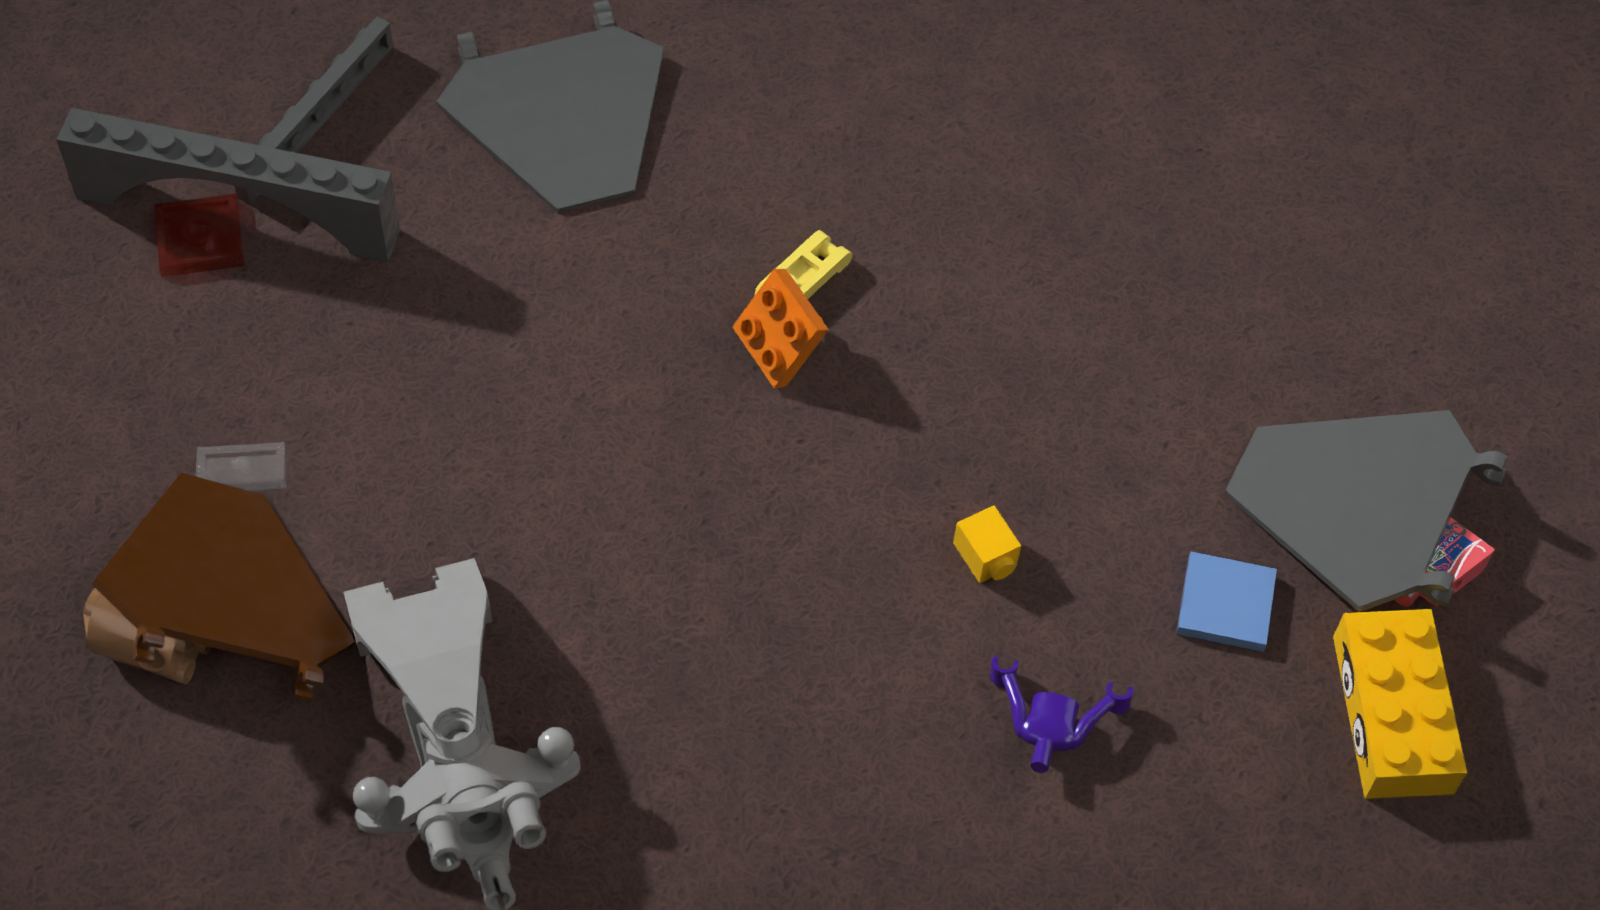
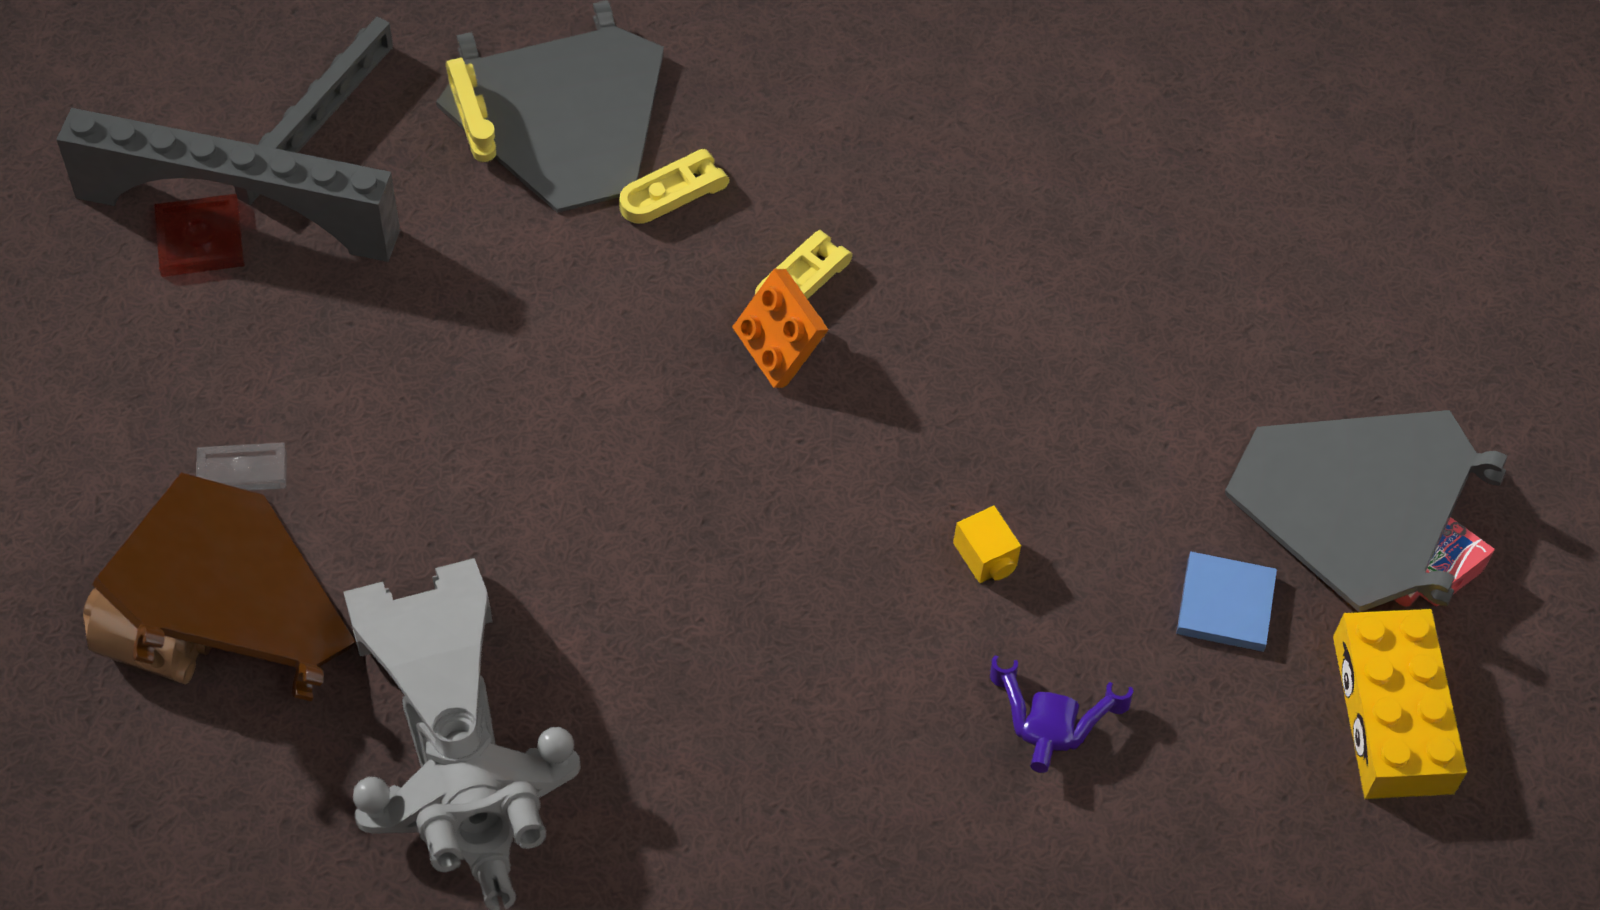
none -> light yellow plate [446,58,496,162]
none -> light yellow plate [620,149,729,224]

